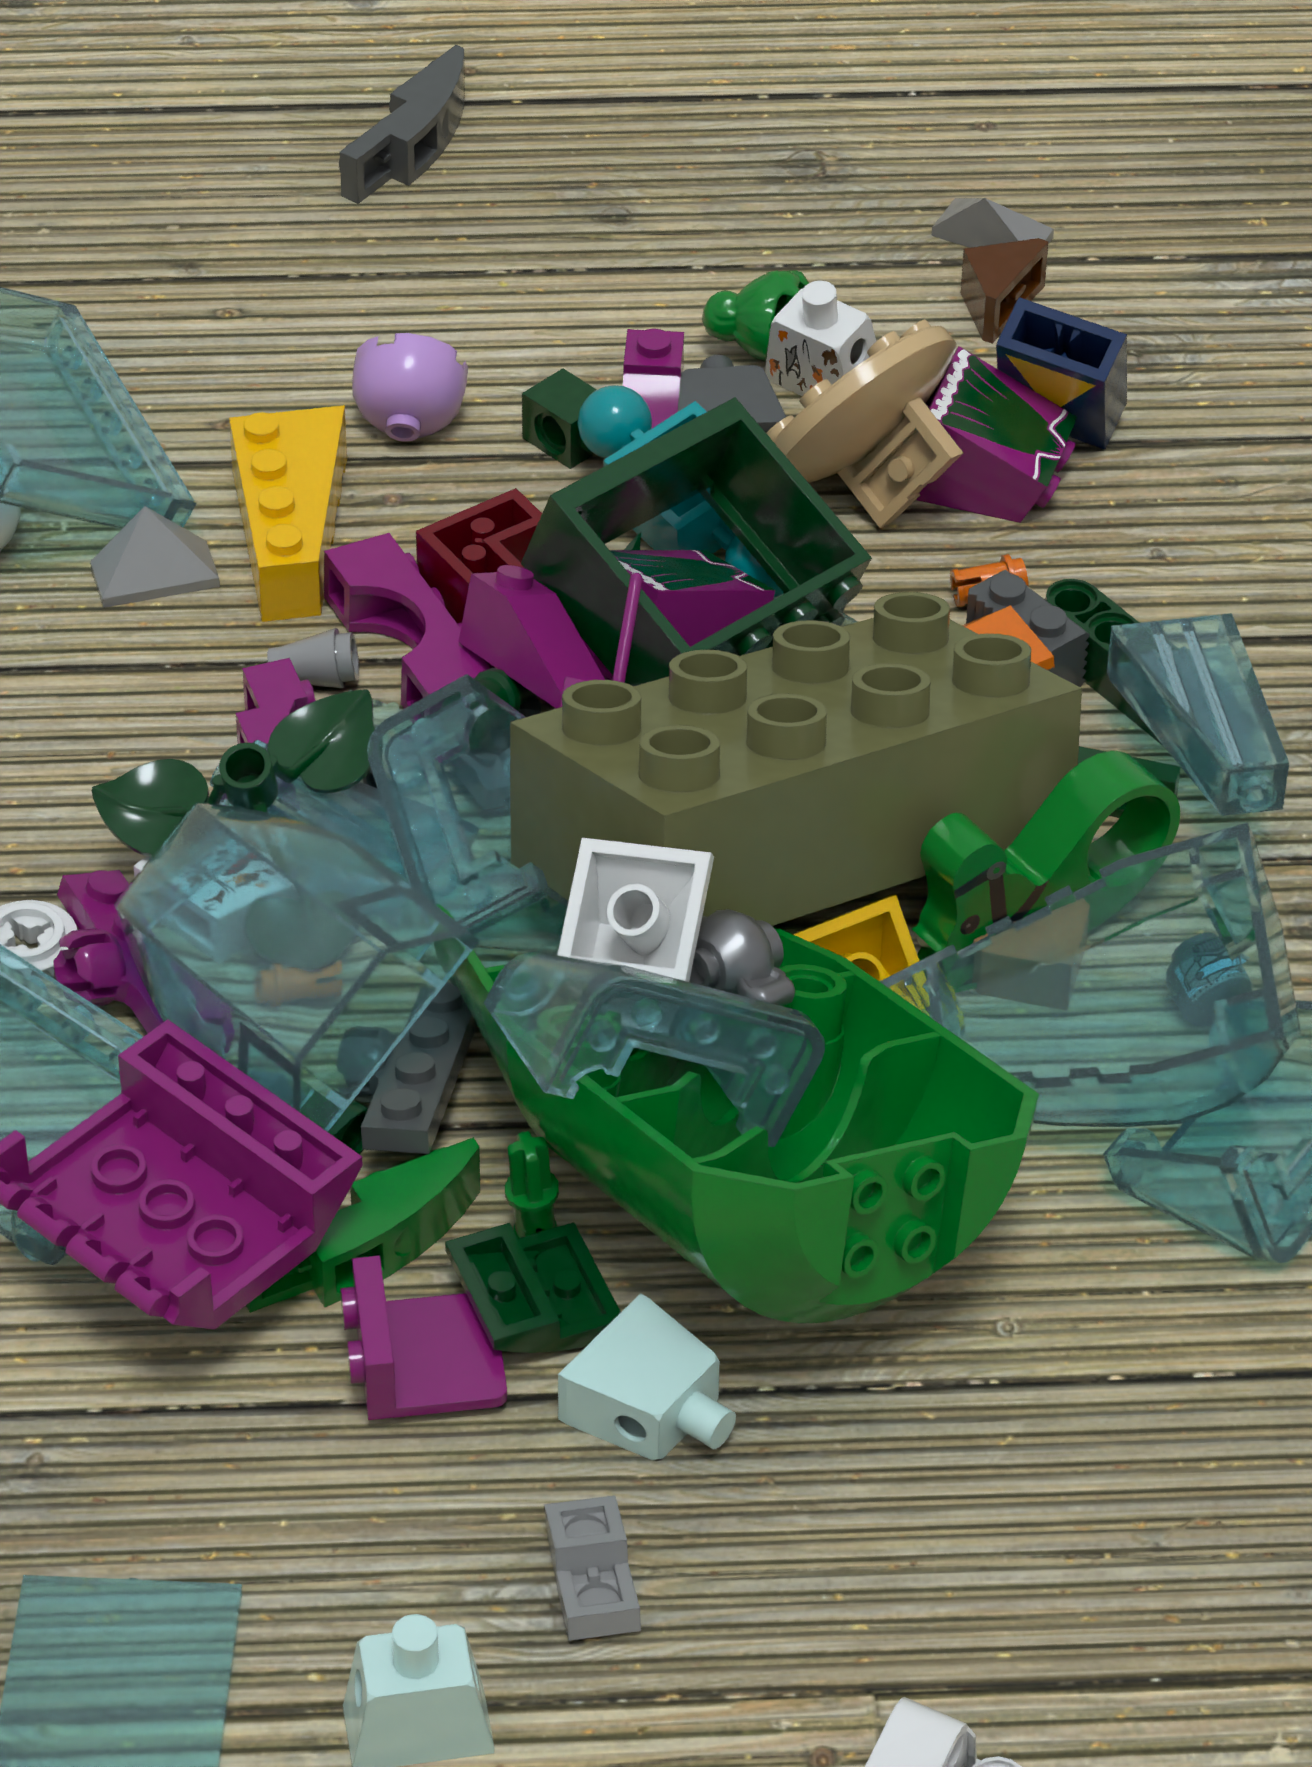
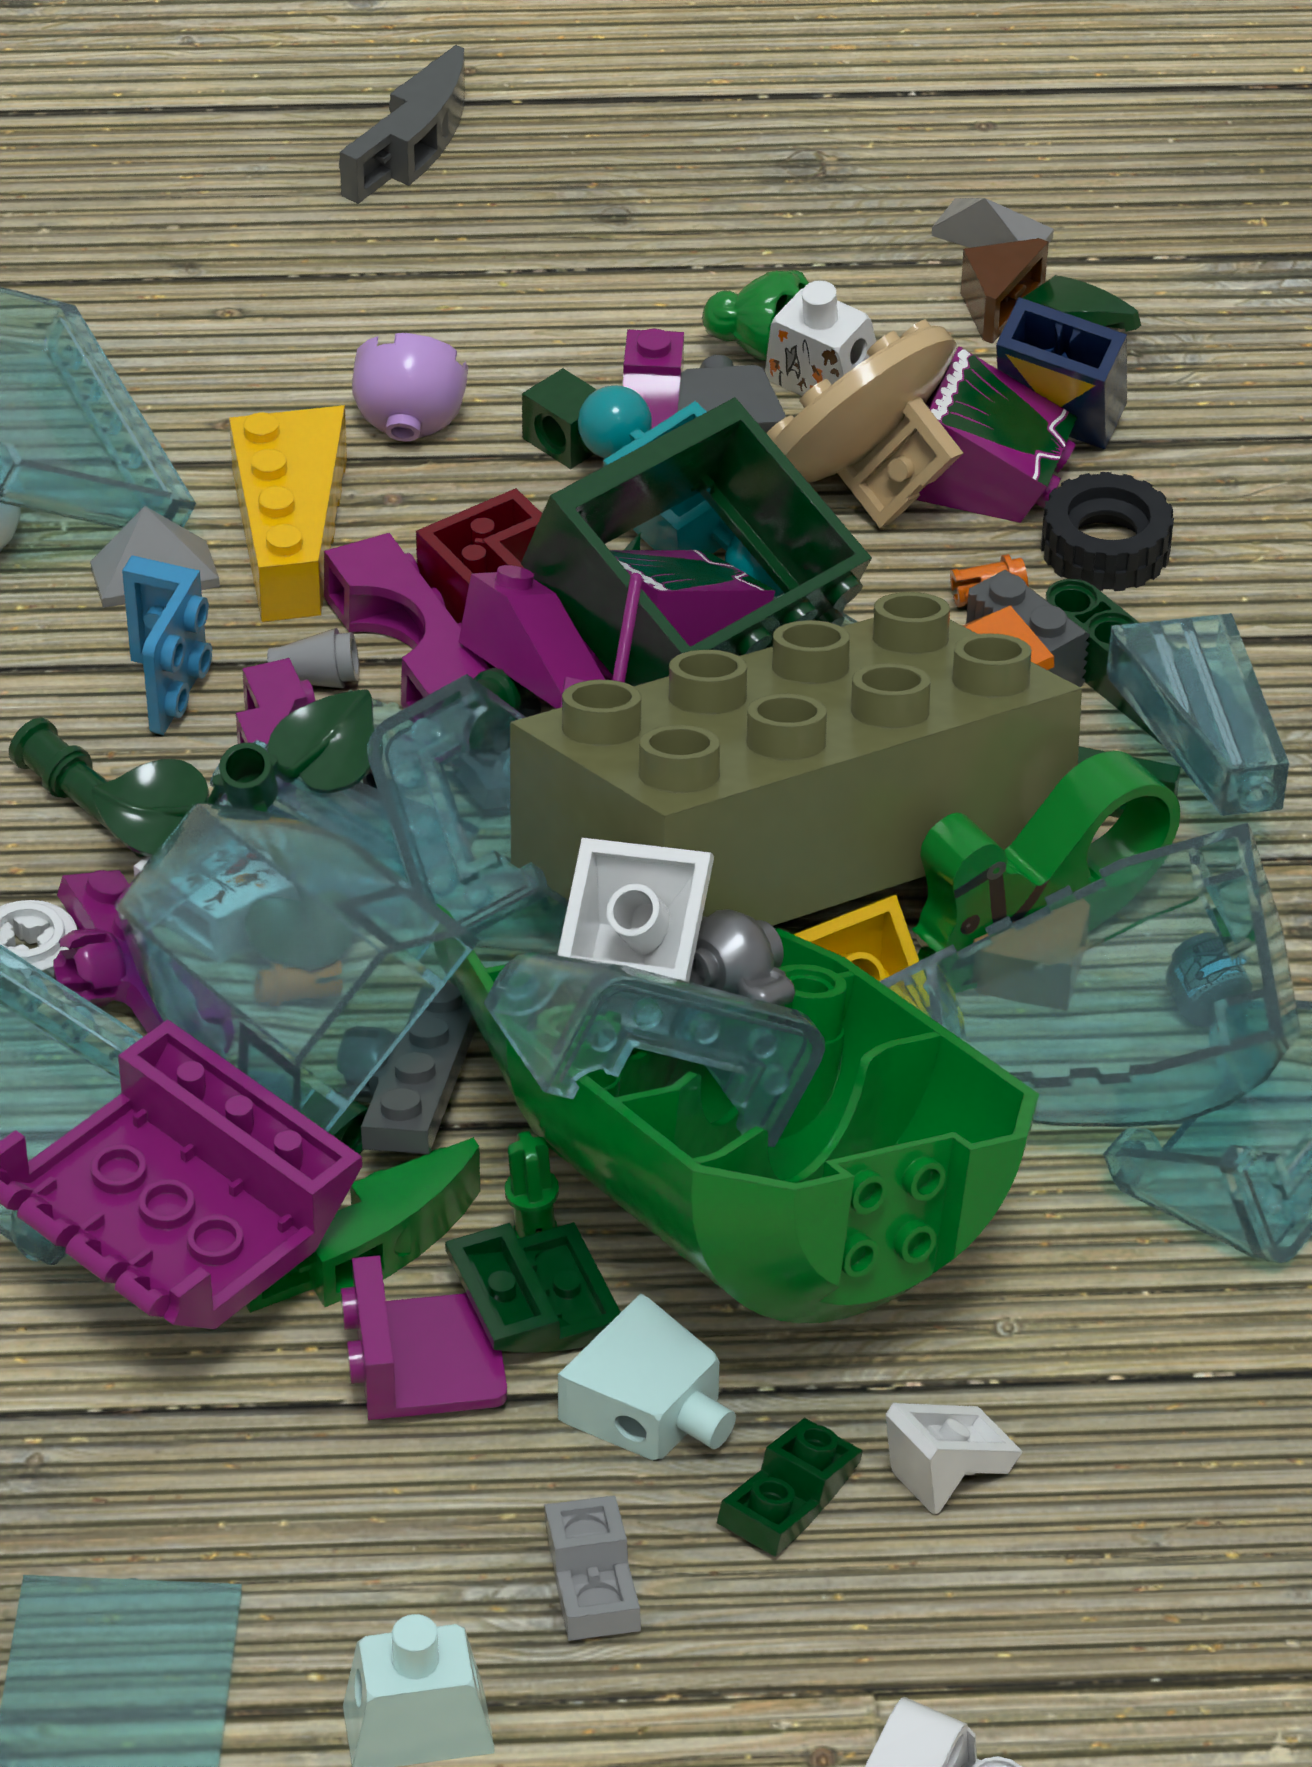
none -> dark green pin [9,717,146,858]
none -> dark azure bracket [122,555,212,735]
none -> dark green slope [716,1417,863,1557]
none -> white slope [886,1403,1023,1514]
none -> dark green slope [1022,275,1141,332]
none -> black tyre [1041,472,1174,591]

